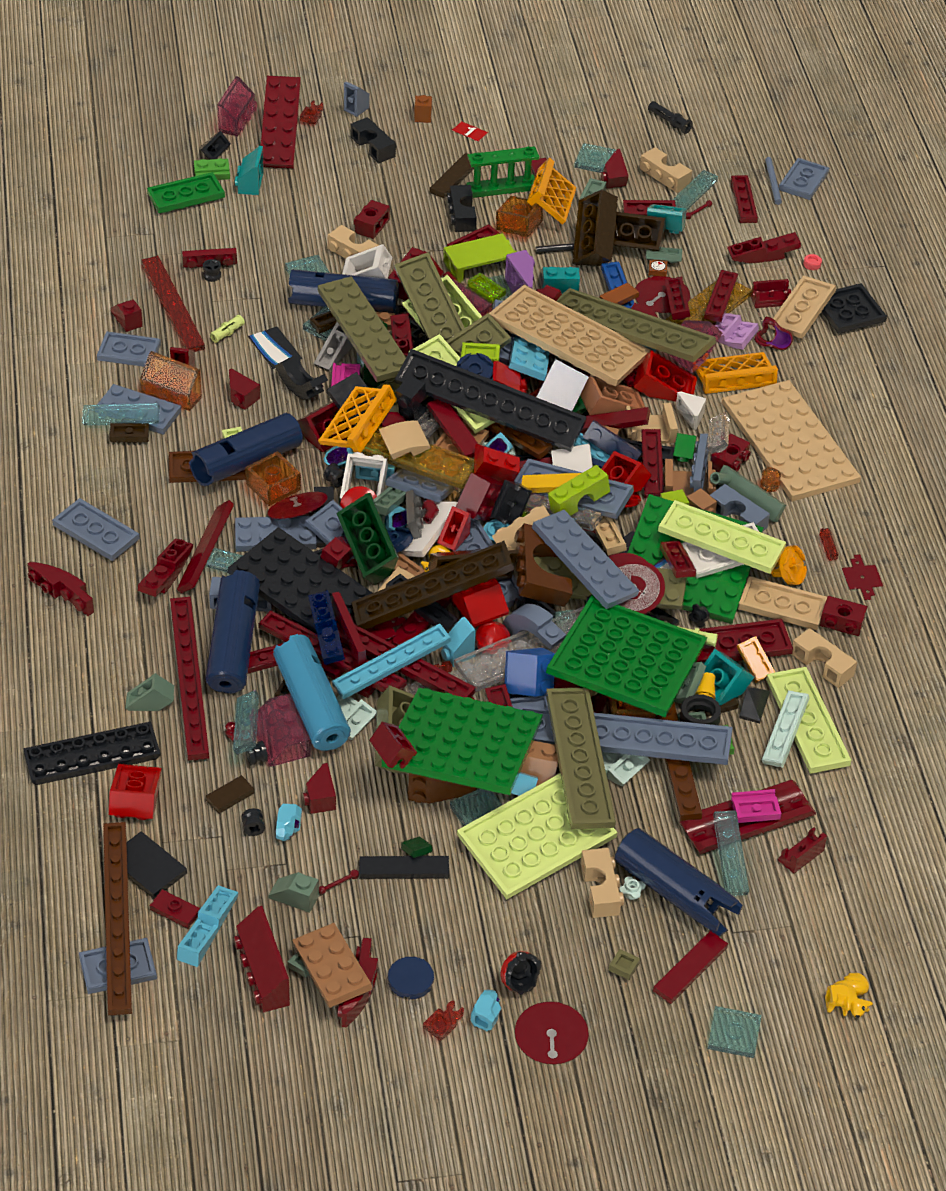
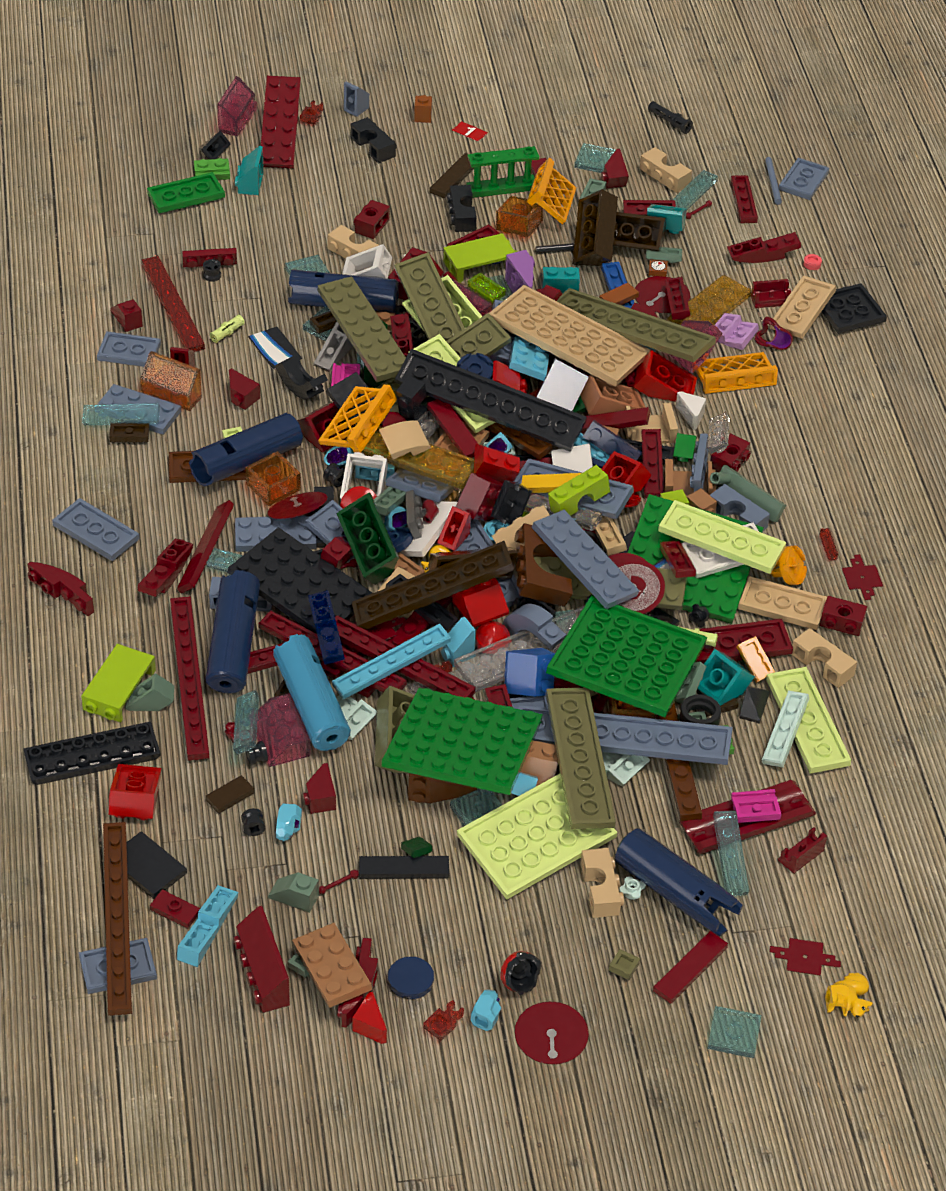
dark red tile [332,592,366,666] -> none
dark red hinge [369,722,417,769] -> none
lime tile [461,342,500,362] -> none
yellow cone [695,672,715,699] -> none
dark red tile [704,270,738,323] -> none
tan plate [722,380,861,502] -> none
clear orange wheel [760,468,781,492] -> none
none -> lime panel [81,644,156,723]
none -> red slope [353,992,387,1044]
none -> dark red piece [769,938,841,976]

